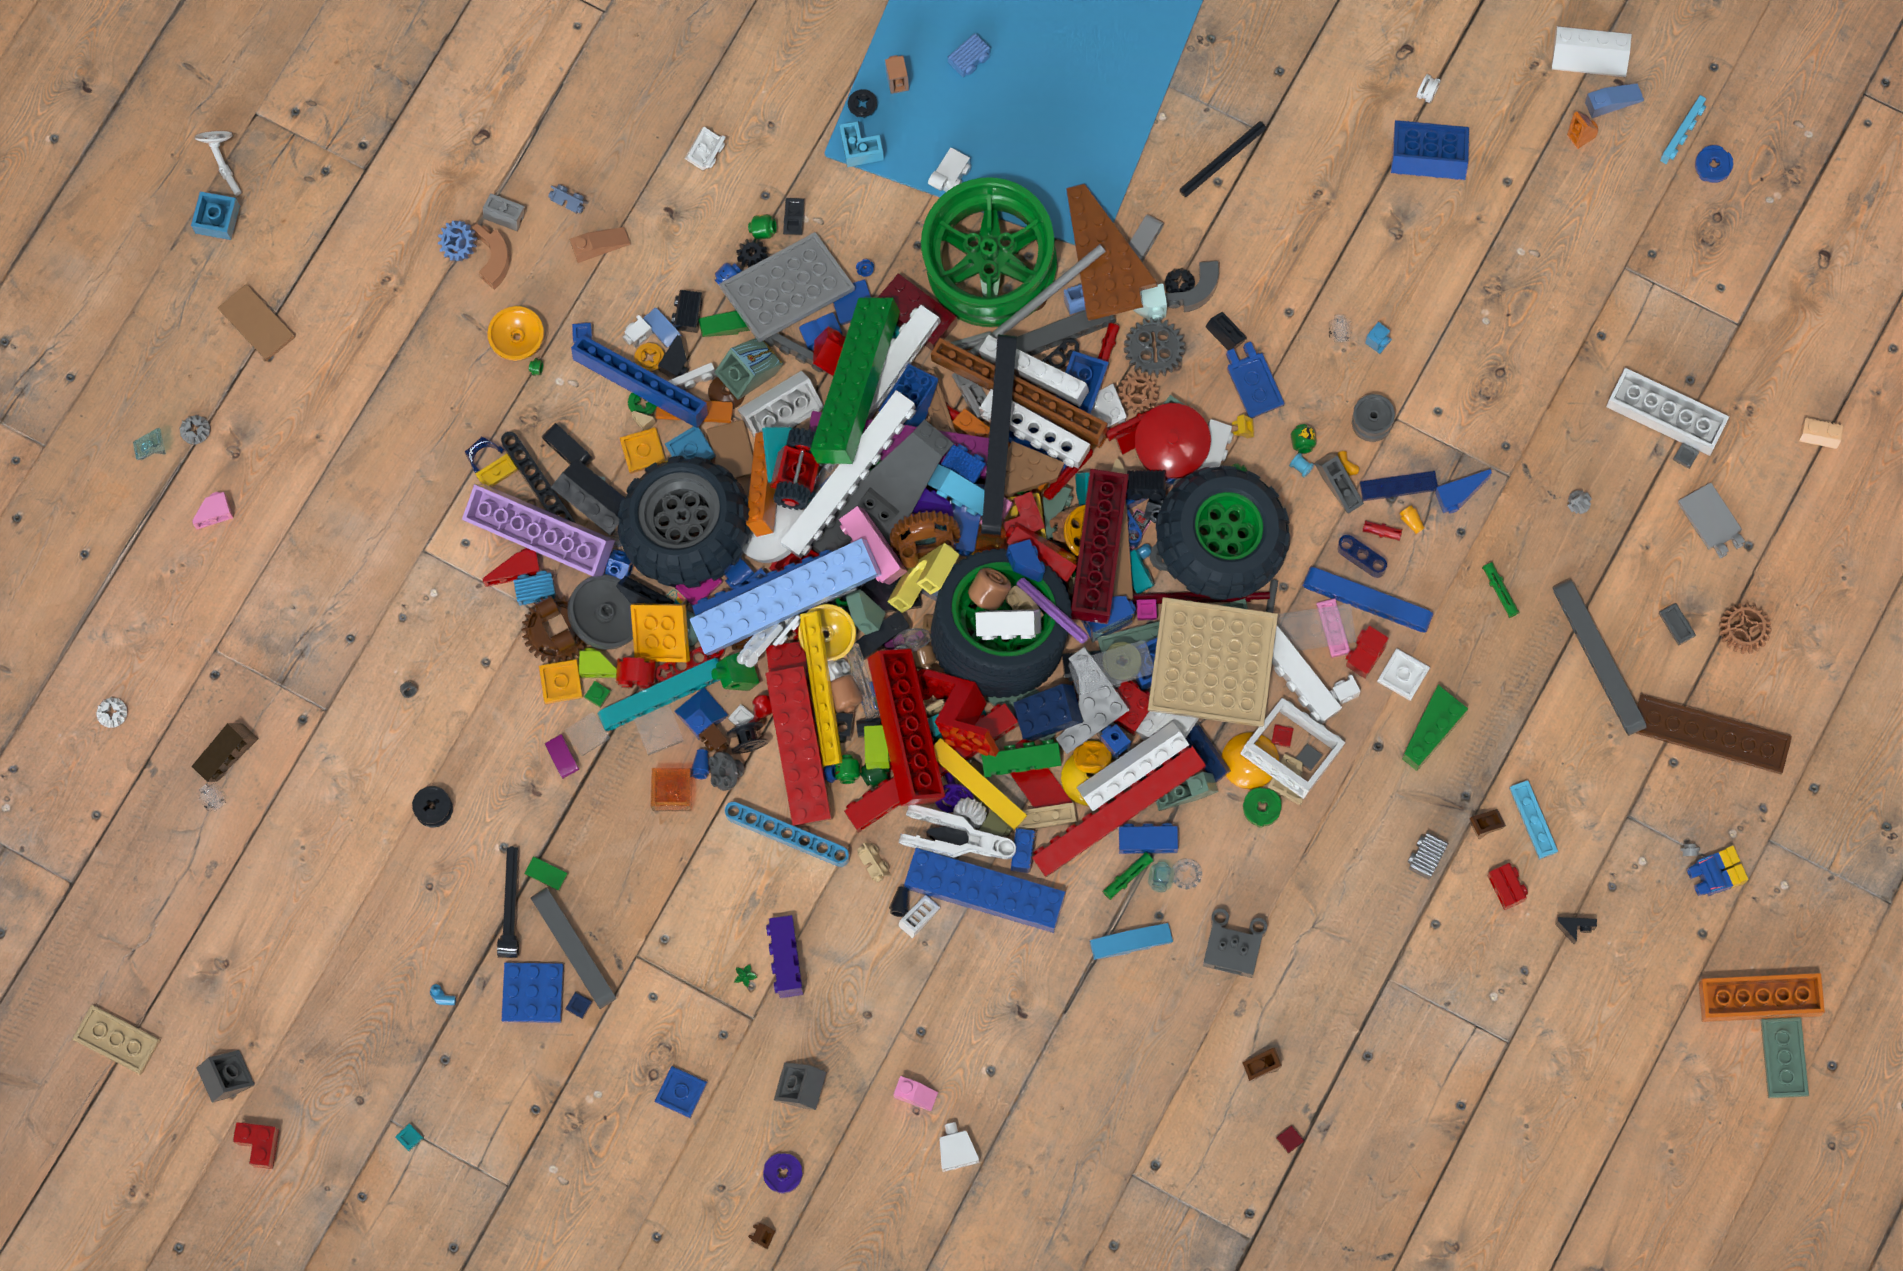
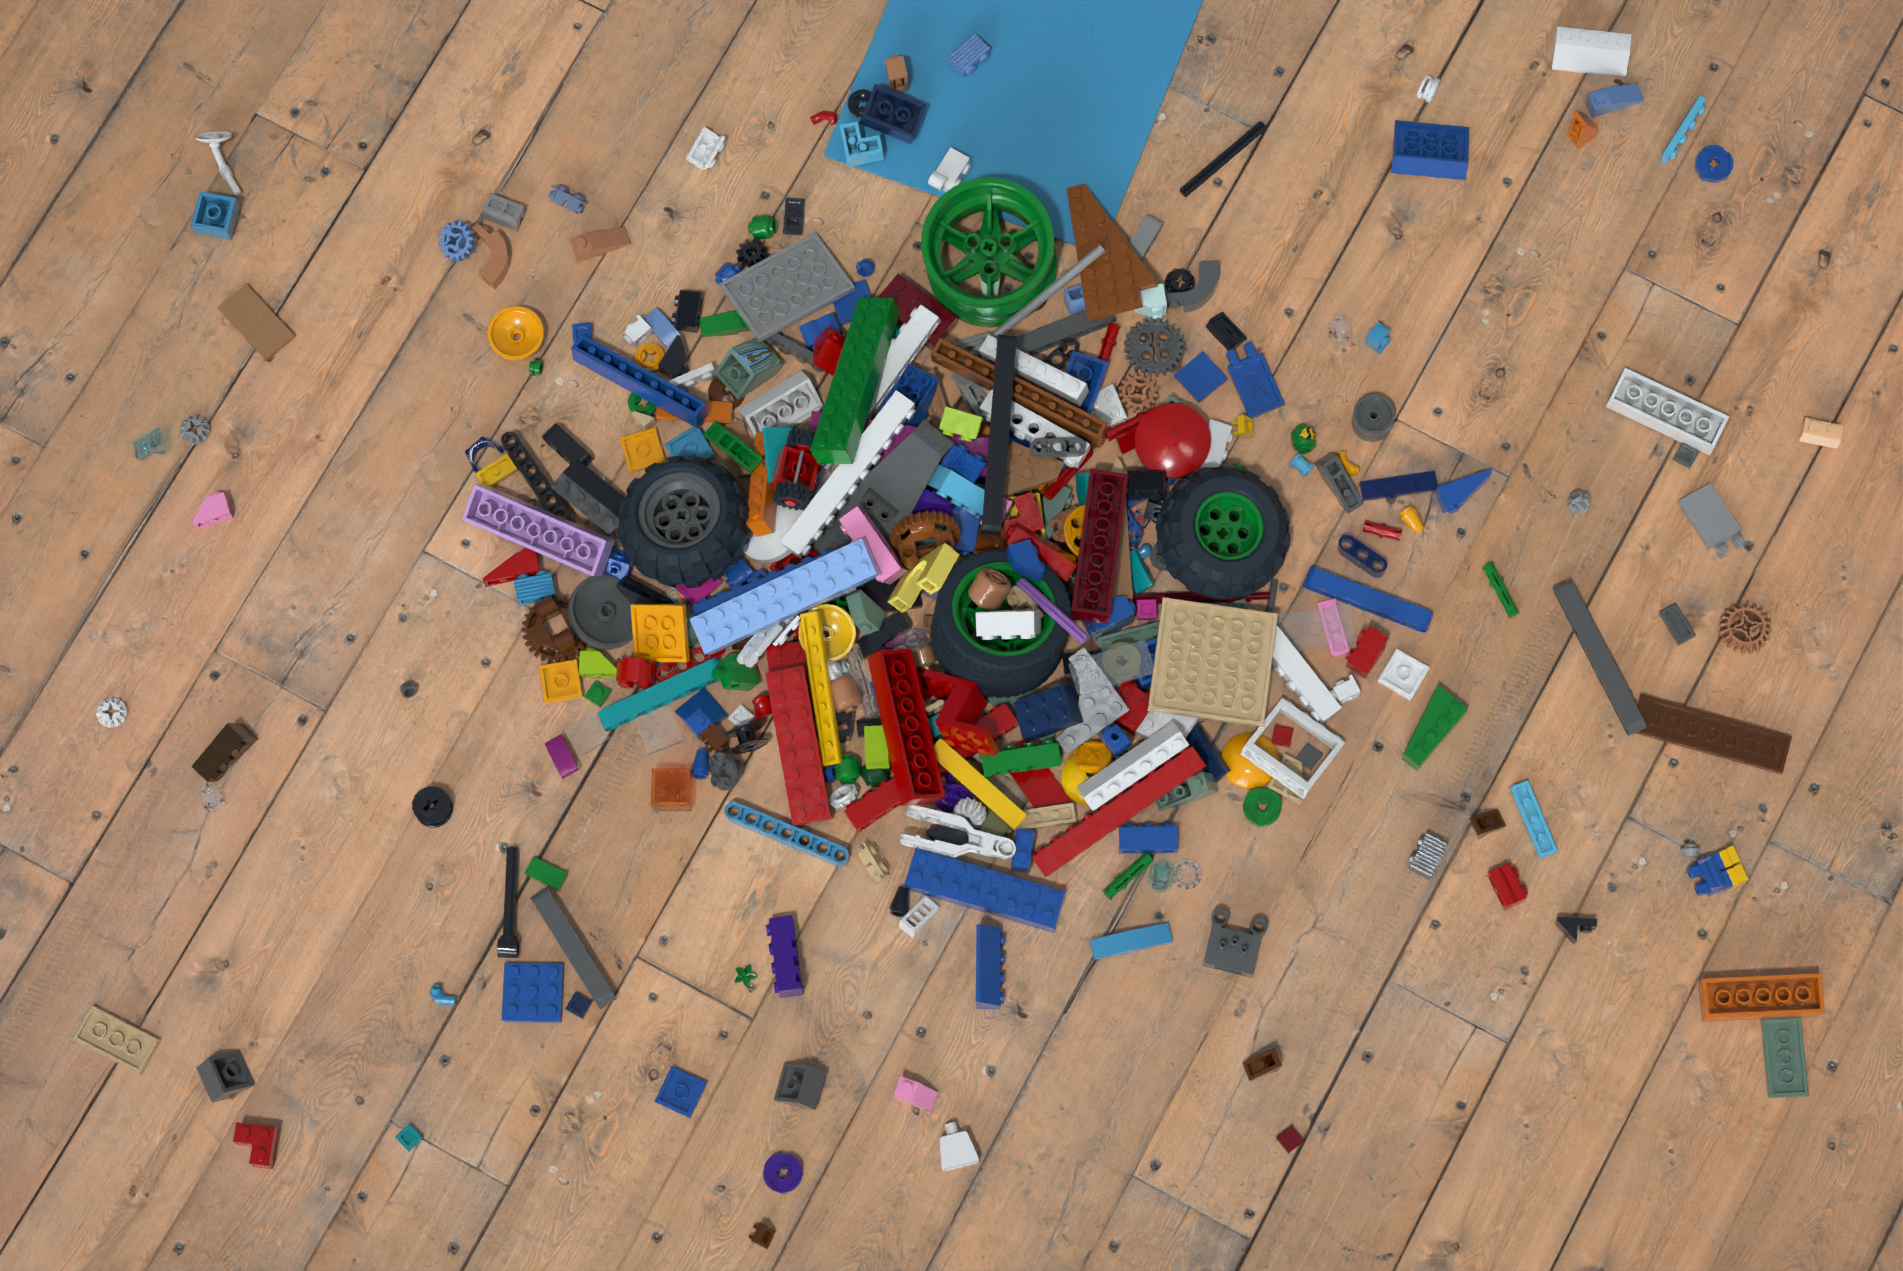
none -> green slope [703,421,764,474]
none -> red arm [810,110,838,125]
none -> white gear [829,784,858,809]
none -> dark blue brick [859,84,926,144]
none -> lime slope [939,406,984,442]
none -> blue slope [976,924,1004,1009]
none -> dark grey beam [1030,437,1086,458]
none -> blue tile [1174,351,1227,403]

